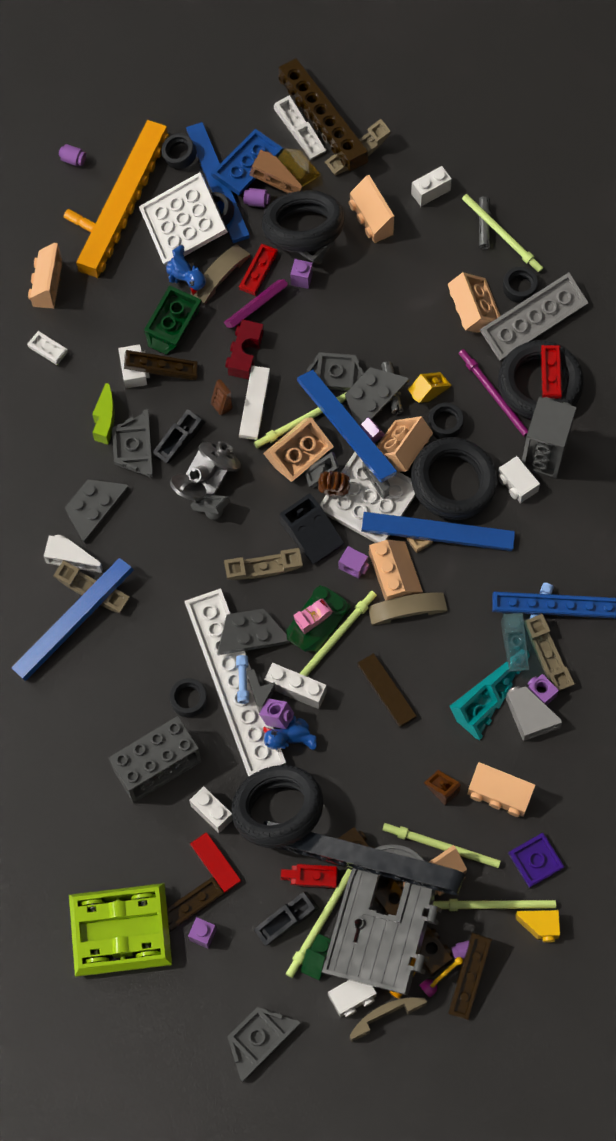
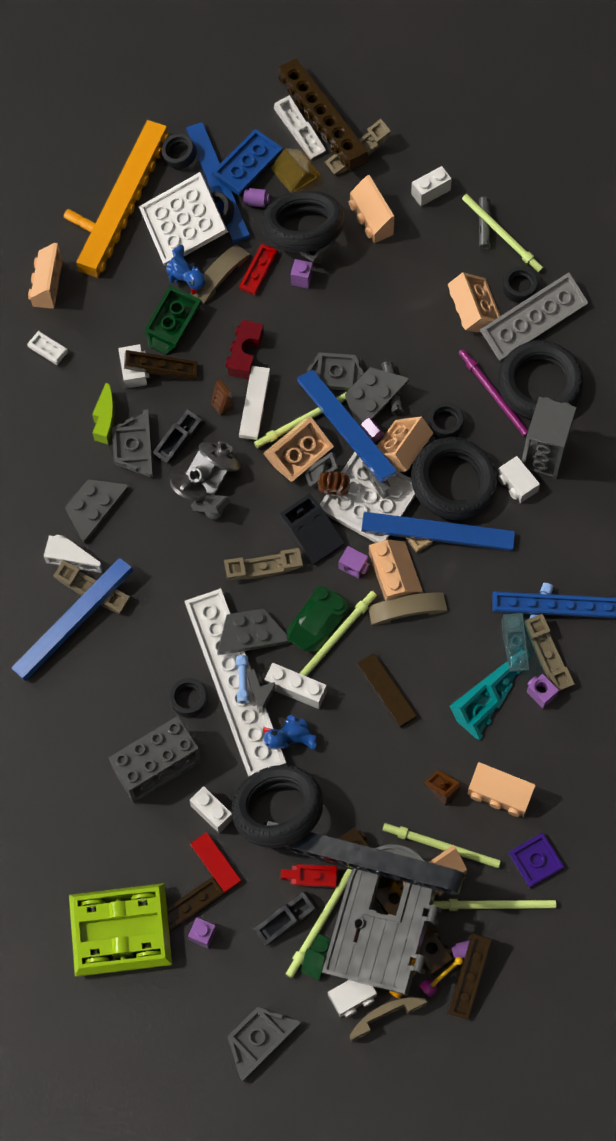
medium lavender brick [59,144,86,166] -> none
magenta tile [223,279,288,328] -> none
medium nougat slope [249,150,302,194] -> none
medium lavender brick [259,698,294,729] -> none
bright pink leg [293,599,333,634] -> none
yellow slope [408,372,452,403] -> none
light grey slope [506,686,562,741] -> none
yellow slope [516,910,560,943] -> none
red tile [541,345,562,398] -> none

